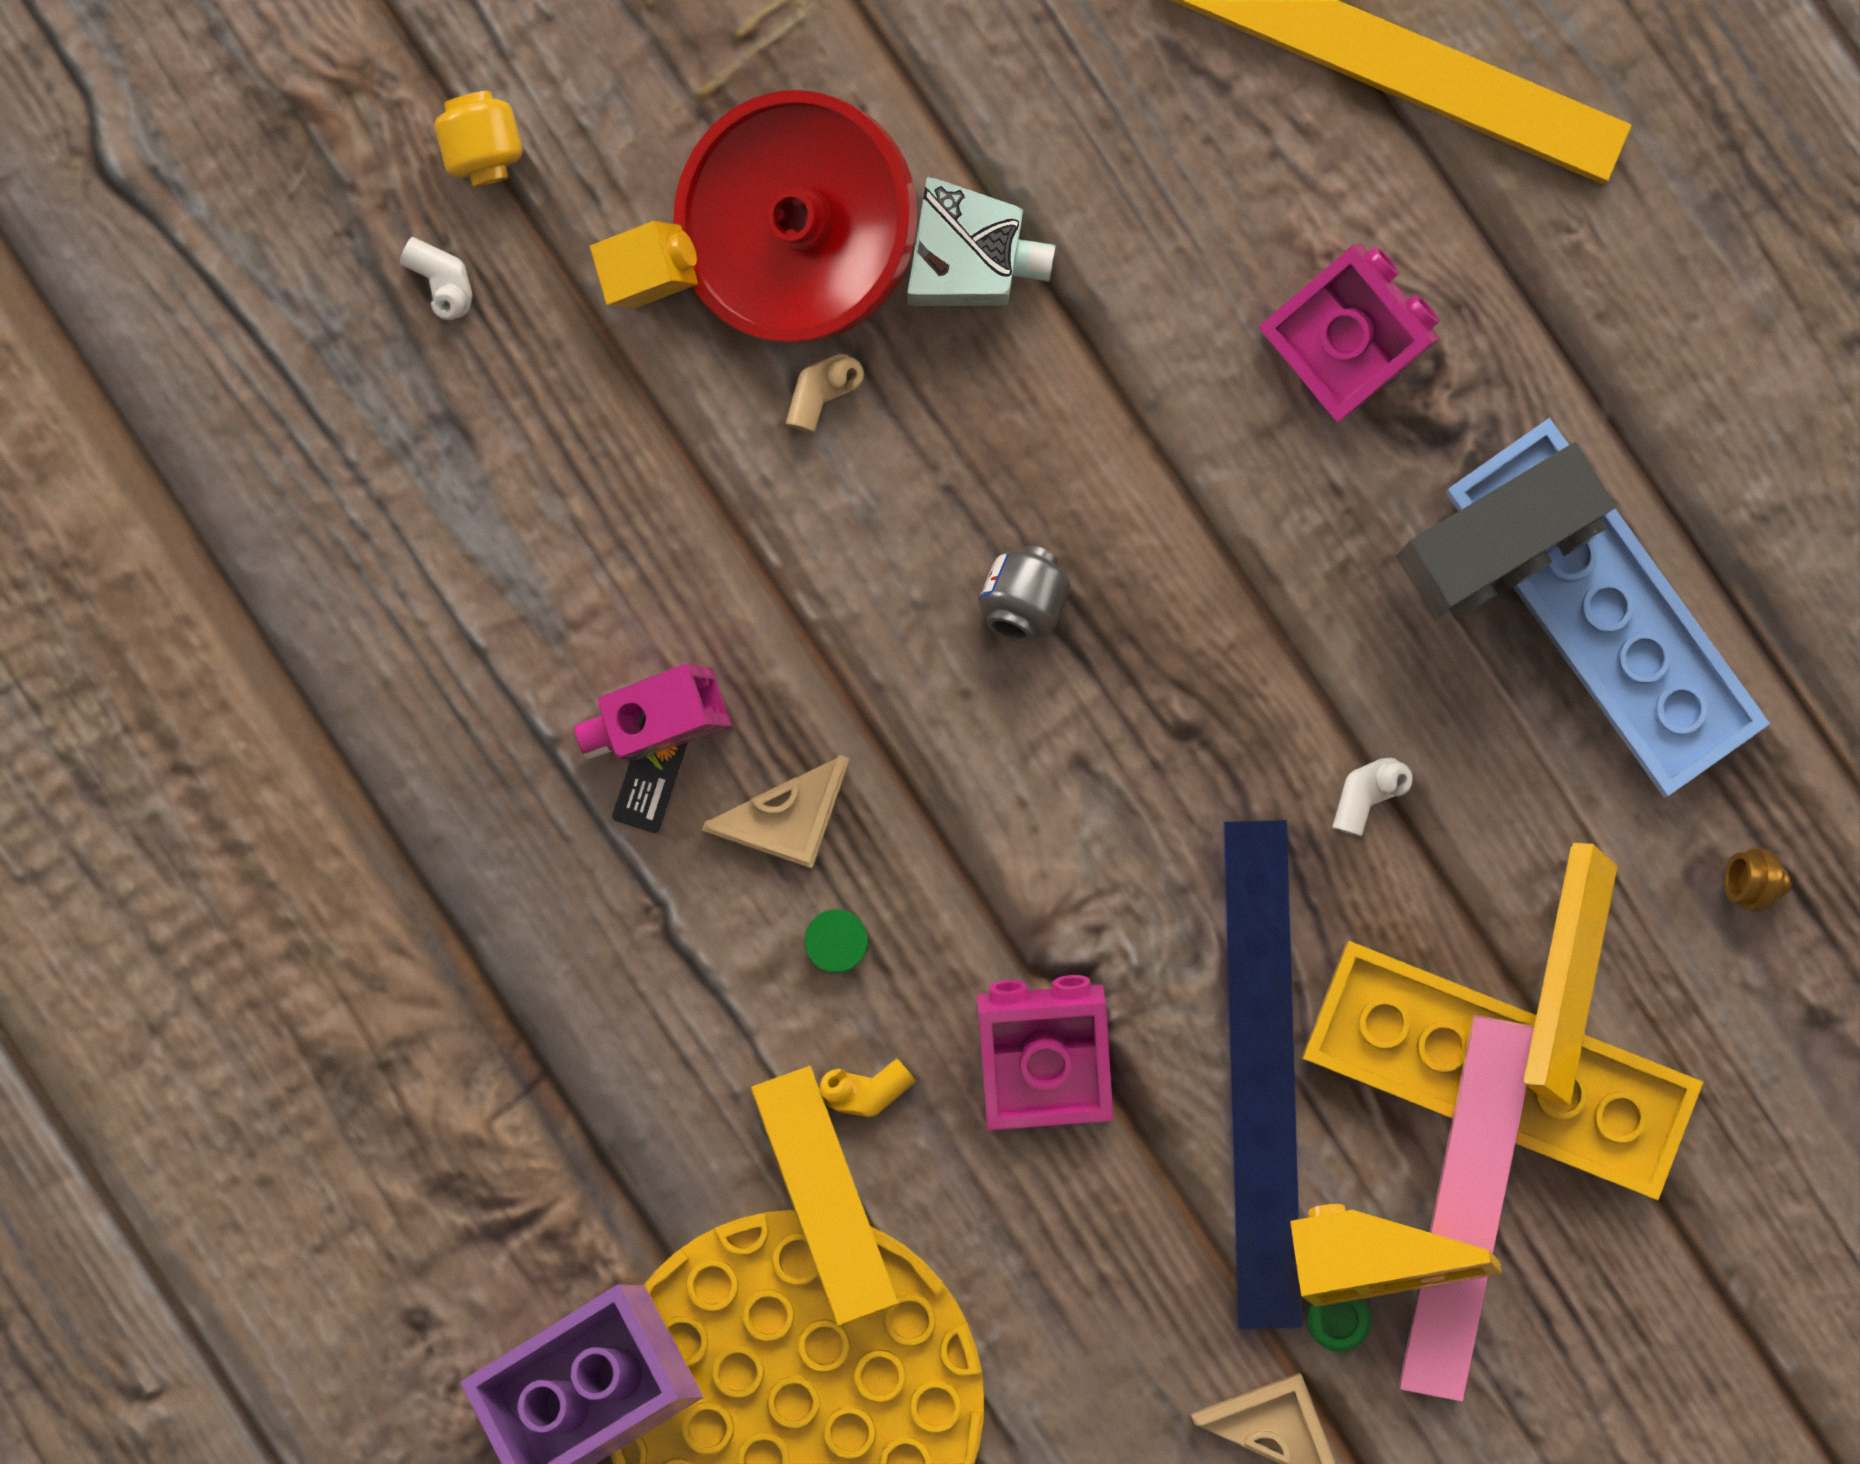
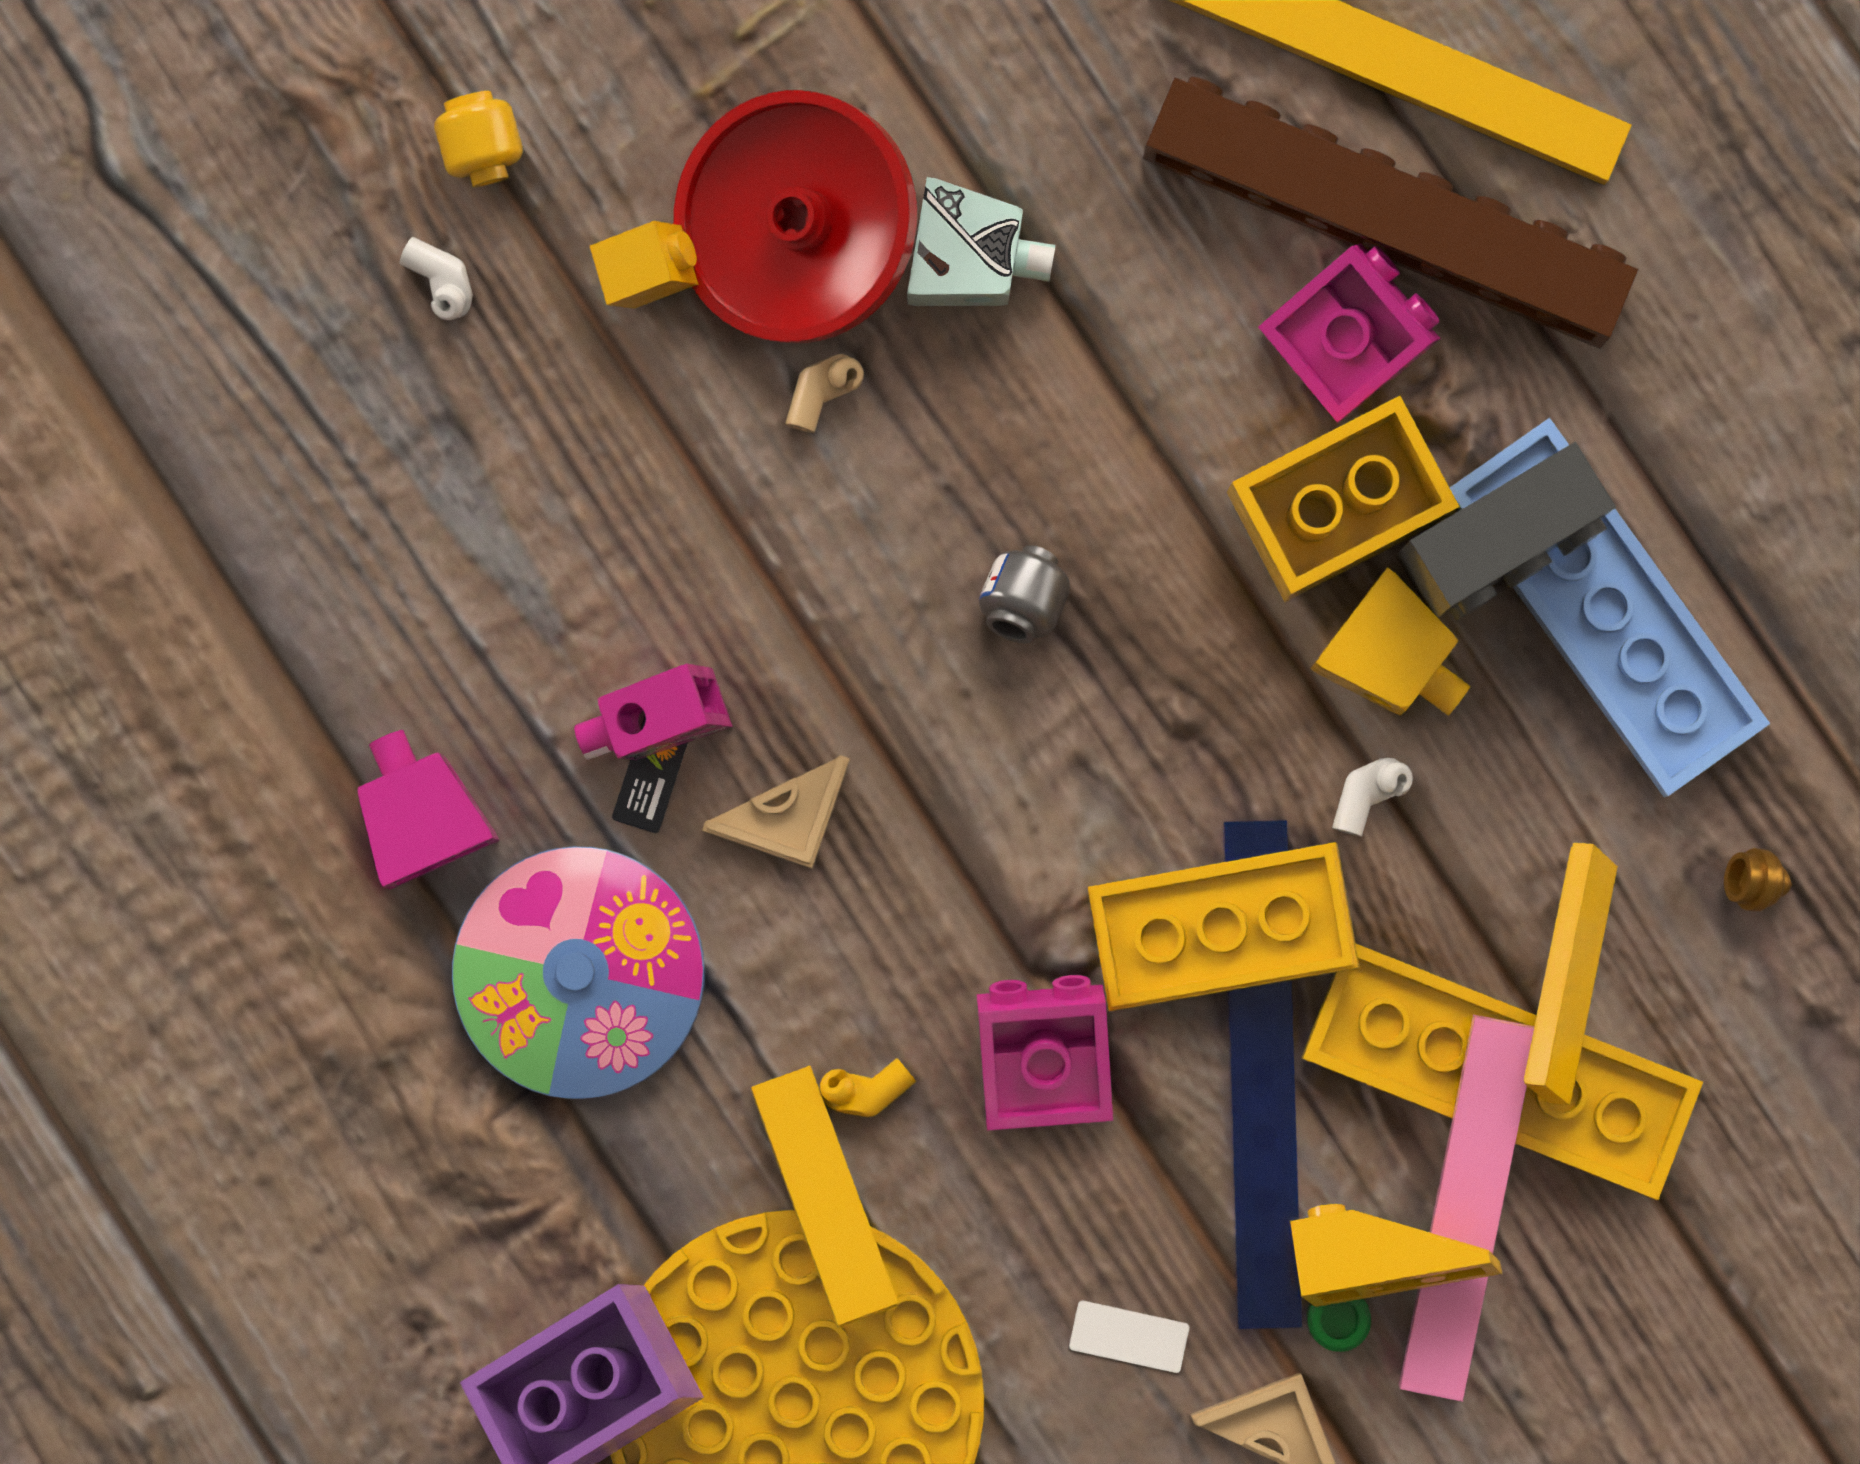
green tile [805,909,868,973] -> none
none -> dark pink torso [357,730,499,890]
none -> dish [452,846,705,1099]
none -> white sticker [1069,1301,1189,1373]
none -> yellow tile [1088,842,1360,1011]
none -> reddish brown brick [1143,77,1638,349]
none -> yellow brick [1227,396,1459,602]
none -> yellow torso [1310,567,1471,716]

